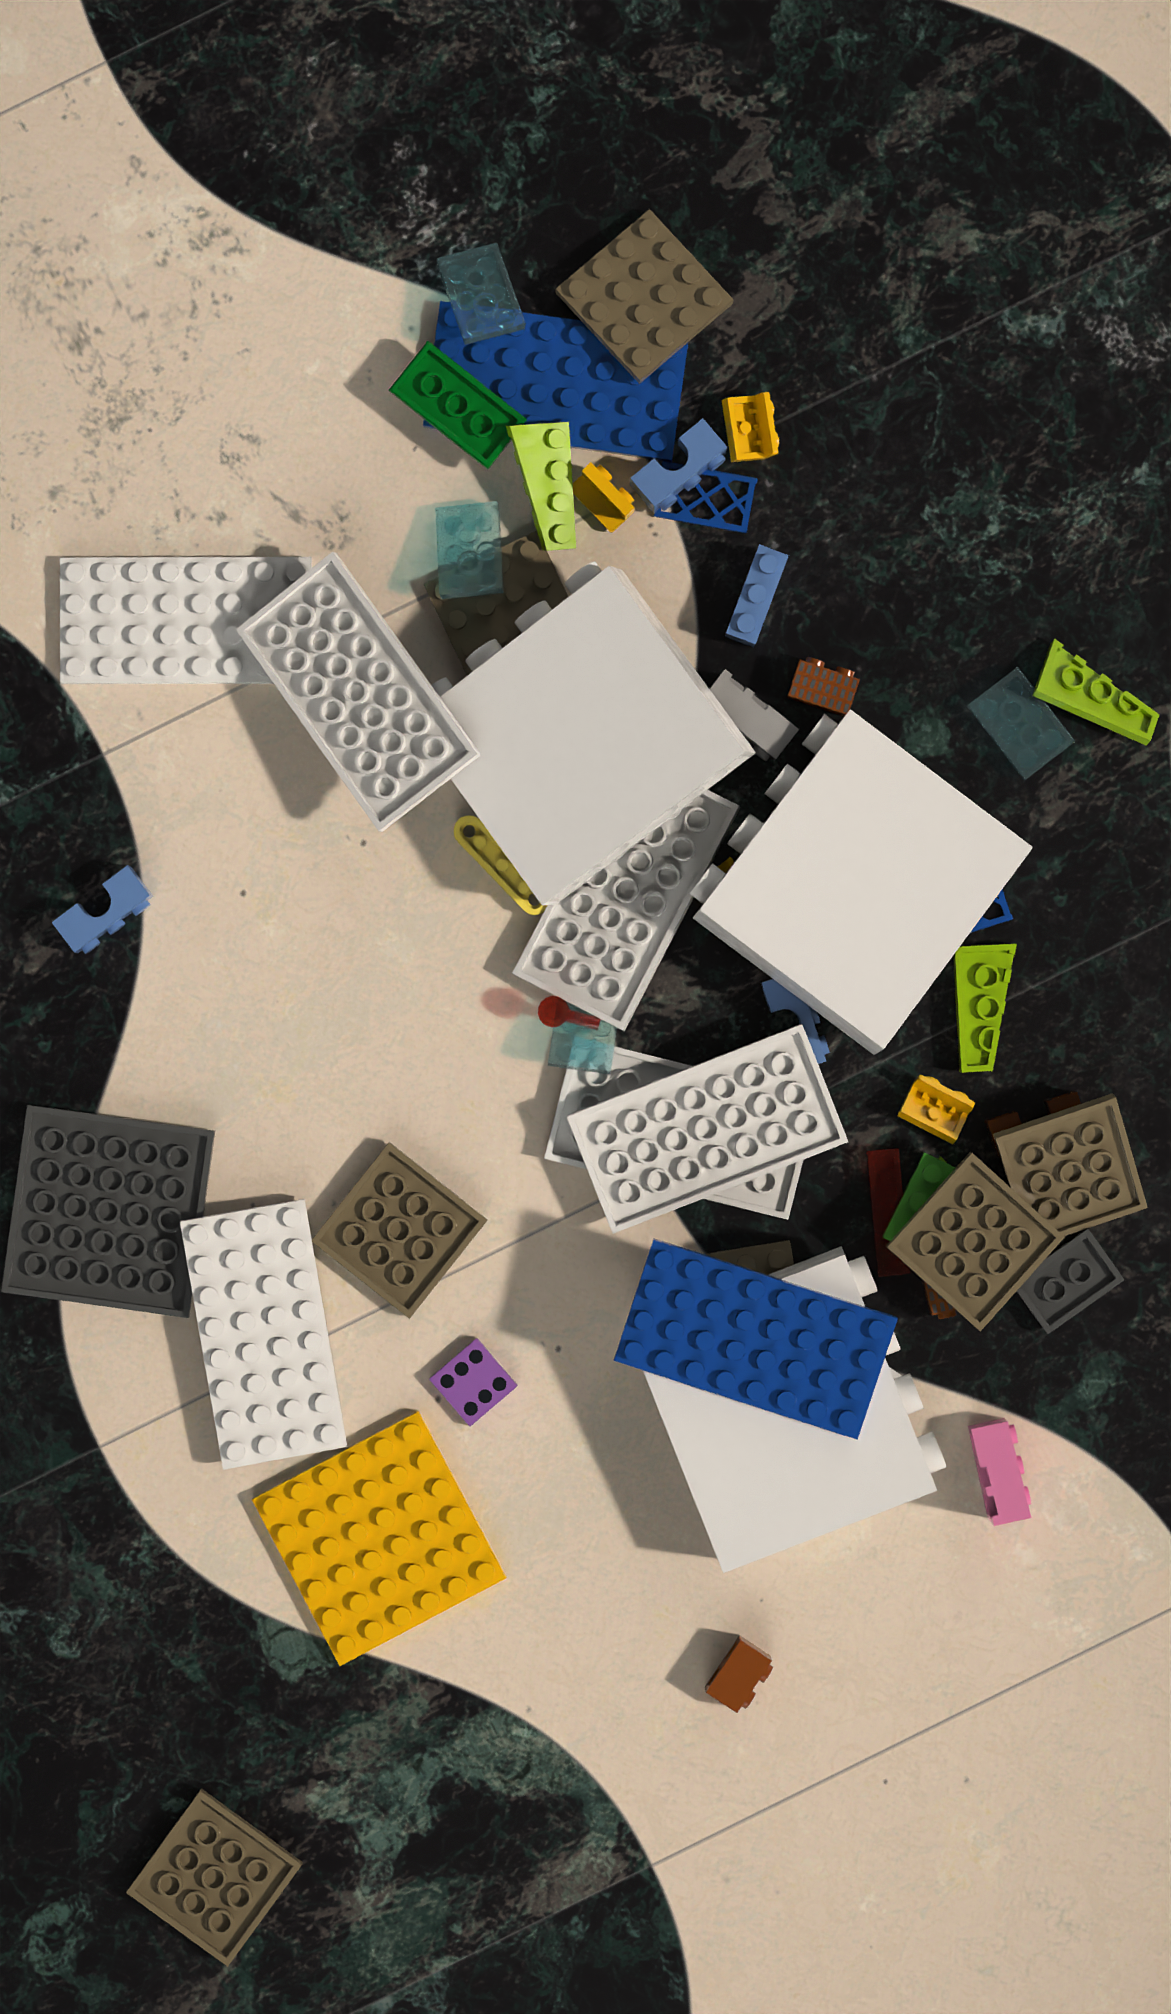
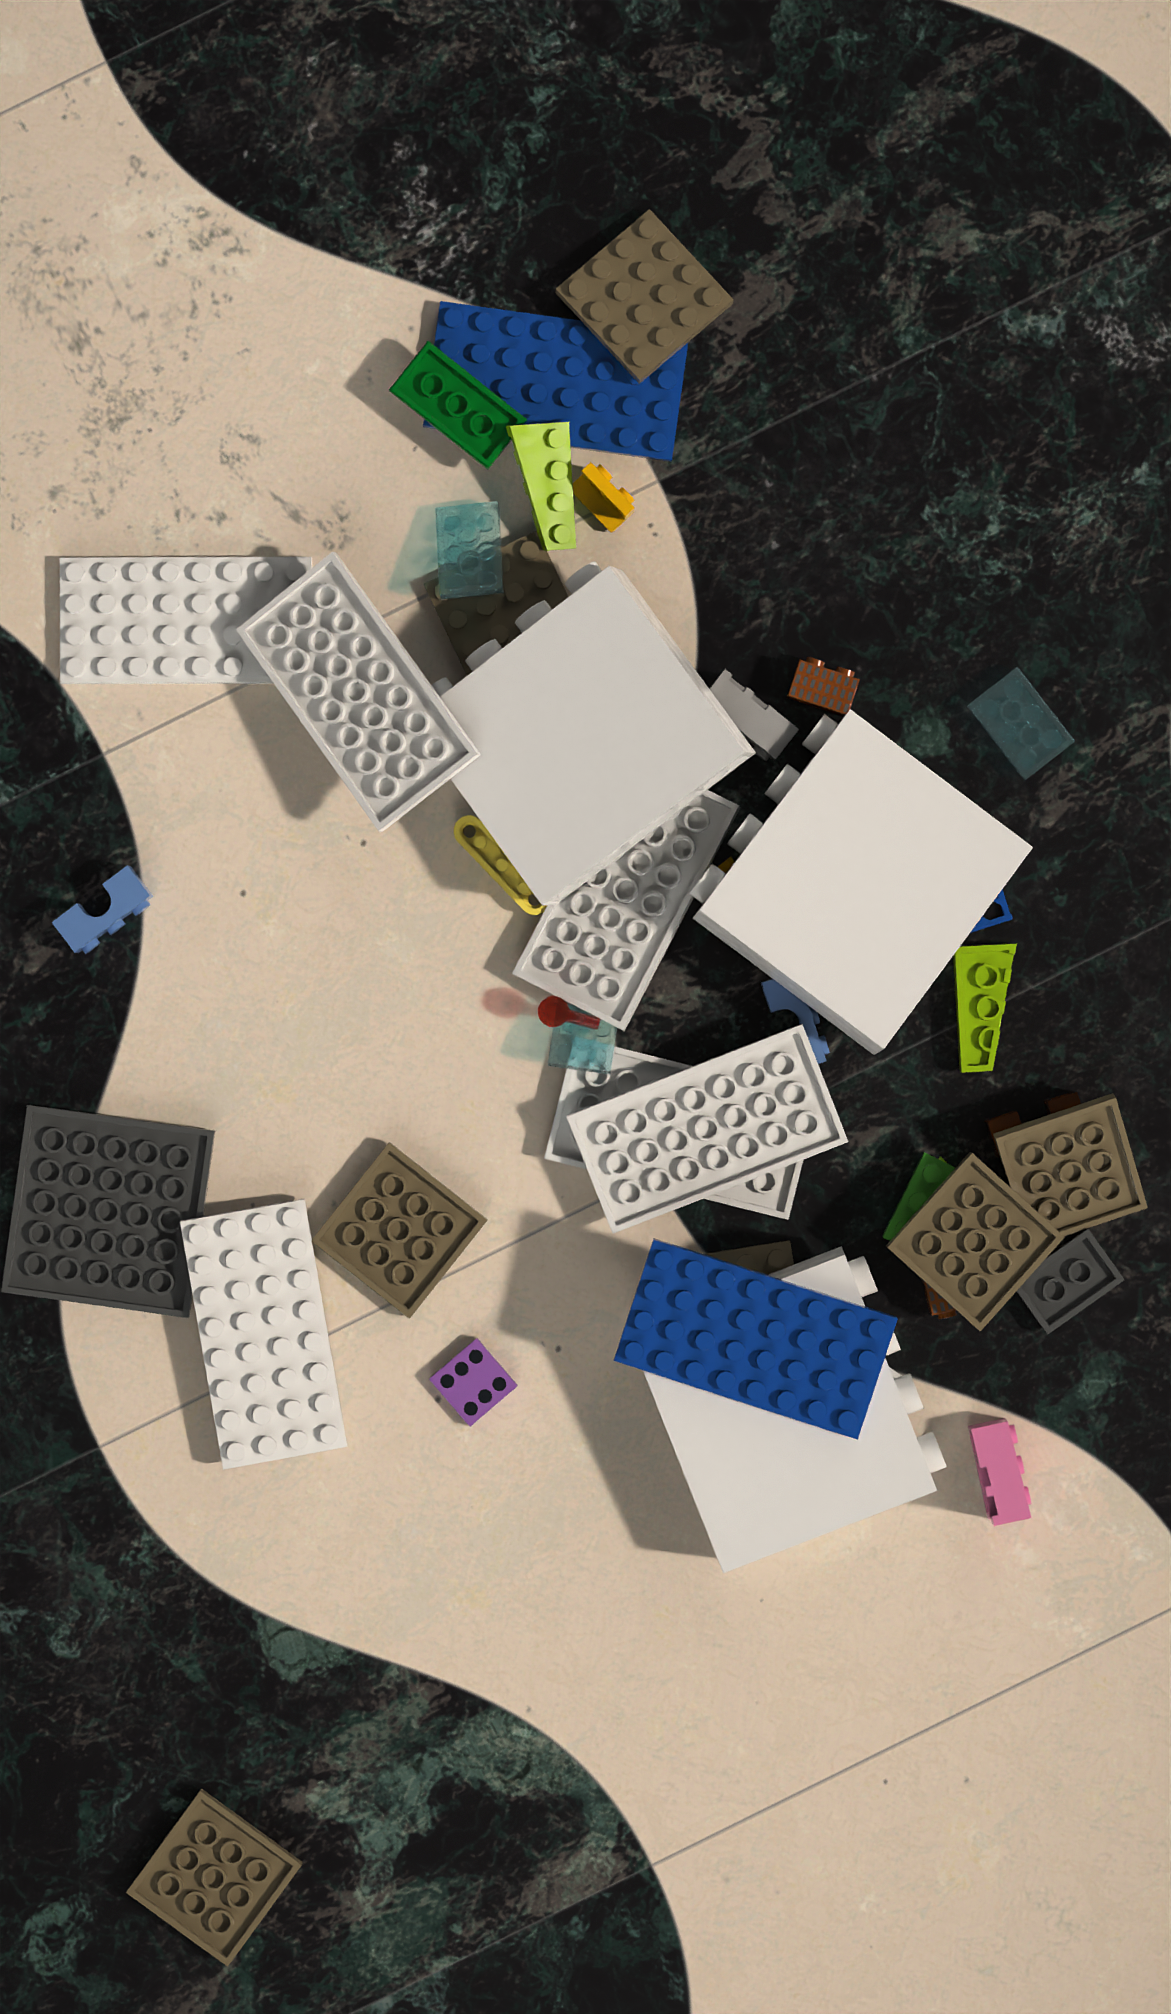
yellow plate [252,1411,507,1666] -> none
clear light blue plate [437,243,526,345] -> none
medium blue arch [630,418,727,513] -> none
blue window [654,461,758,534] -> none
dark orange brick [705,1635,773,1713] -> none
yellow bracket [721,392,779,462] -> none
medium blue arch [725,544,789,648] -> none
clear red plate [866,1148,910,1277] -> none
yellow bracket [897,1075,975,1144] -> none
lime wing [1032,639,1159,746] -> none

